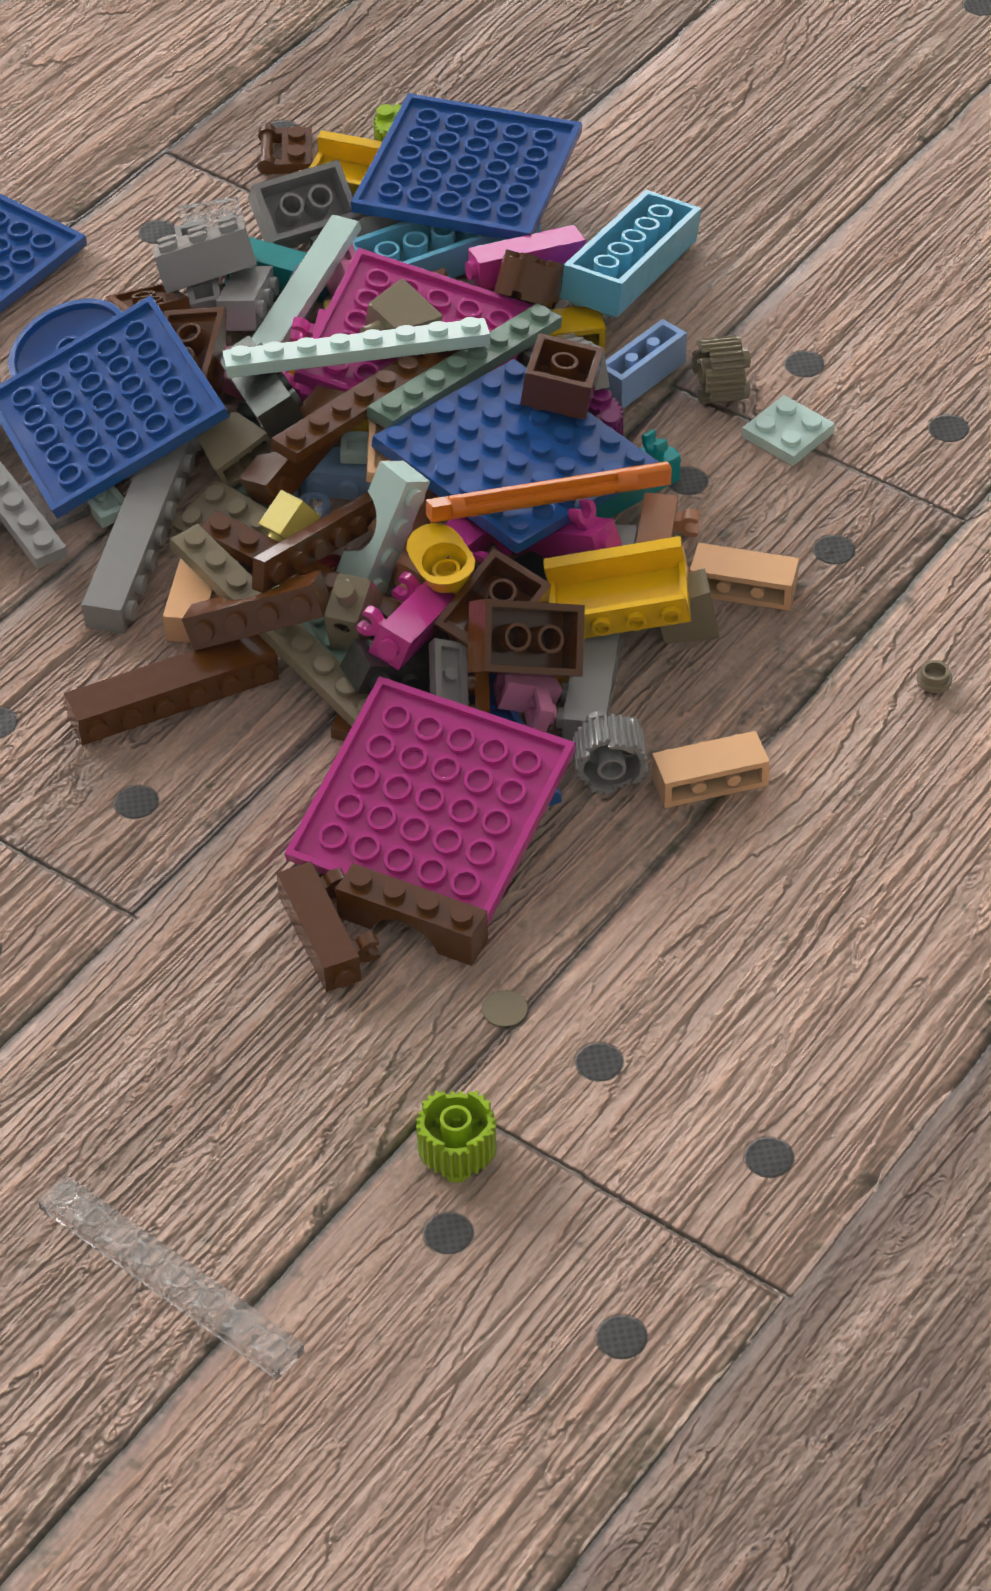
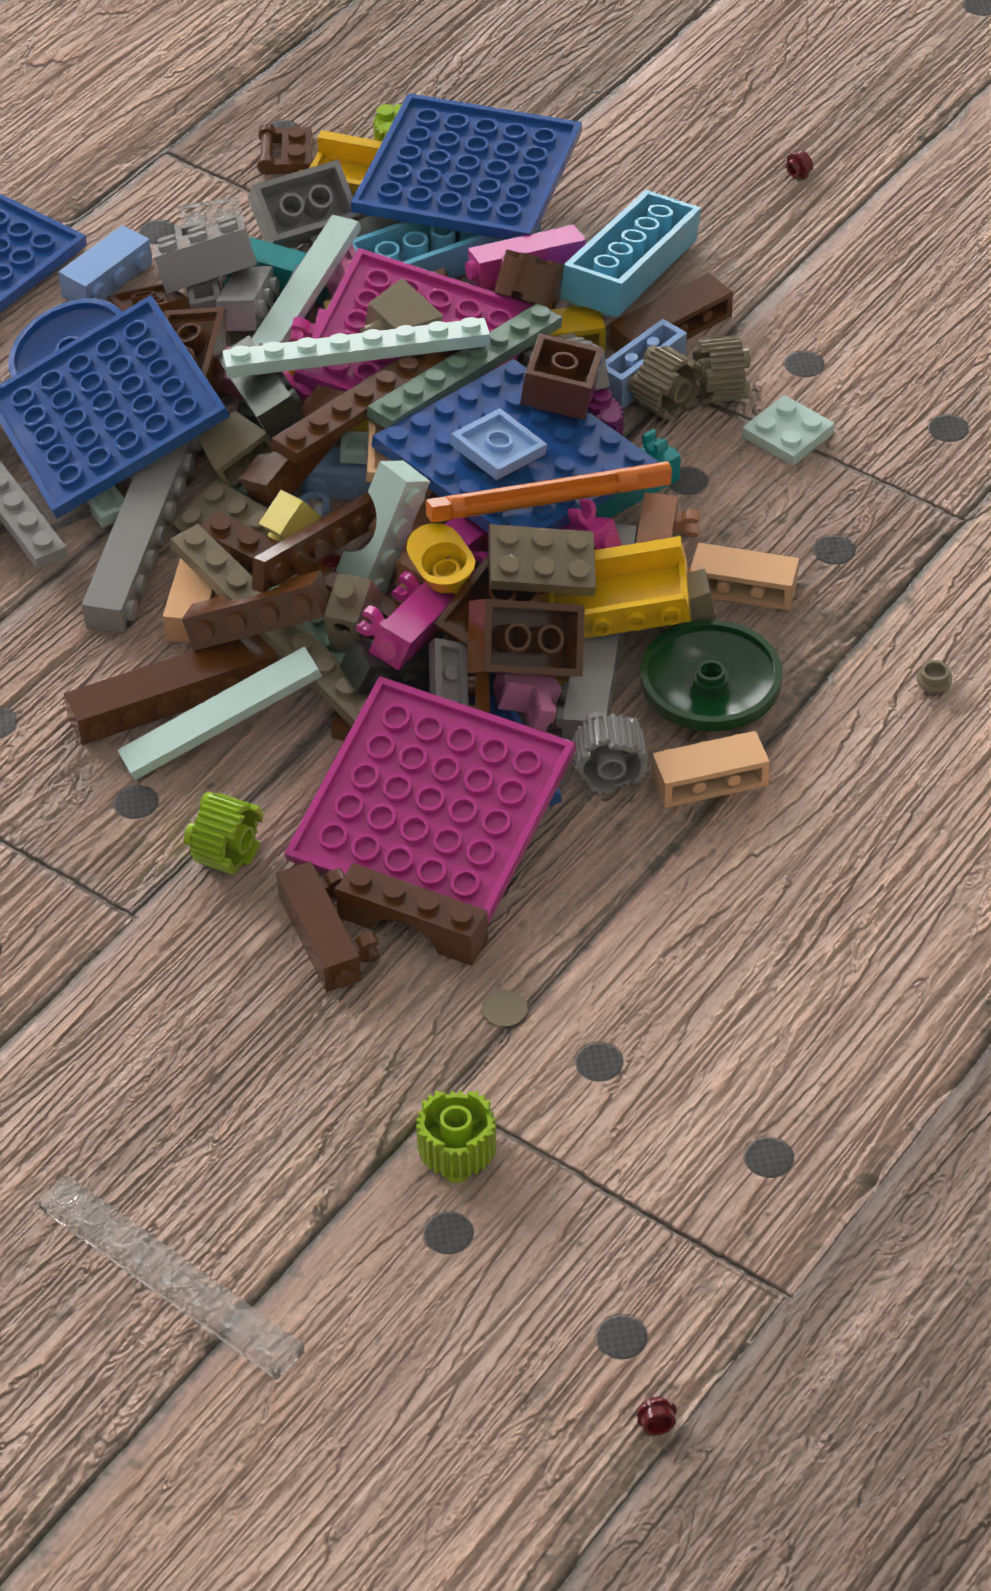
none -> light blue brick [58,225,153,301]
none -> light aqua tile [118,646,322,781]
none -> lime brick [183,791,264,875]
none -> light blue plate [449,408,547,480]
none -> dark tan plate [488,524,596,596]
none -> reddish brown brick [610,272,733,353]
none -> dark tan brick [627,345,702,421]
none -> dark red plate [636,1396,677,1436]
none -> dark green dish [640,620,782,731]
none -> dark red plate [786,150,814,179]

